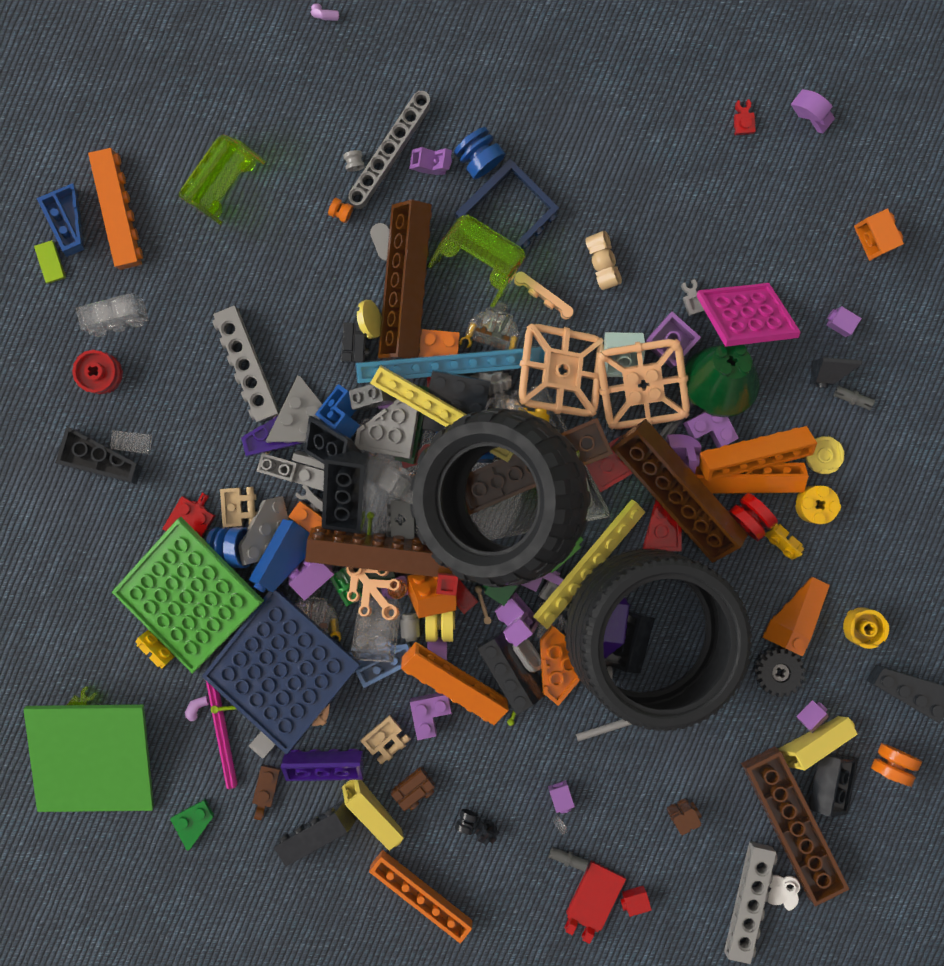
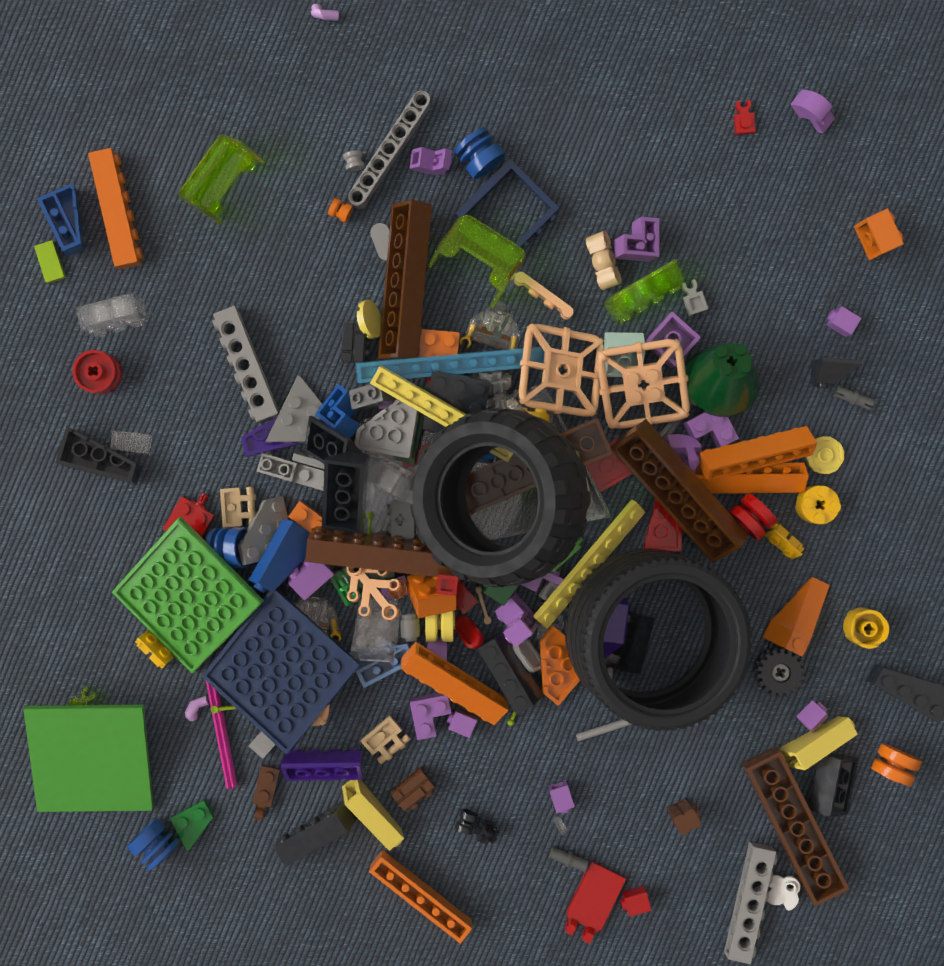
light grey plate [295,485,323,512] -> none
dark pink plate [697,283,800,347] -> none
none -> blue wheel [126,817,179,871]
none -> medium lavender brick [446,708,477,738]
none -> red tile [455,615,484,649]
none -> clear neon green slope [604,259,684,324]
none -> medium lavender brick [614,217,659,262]

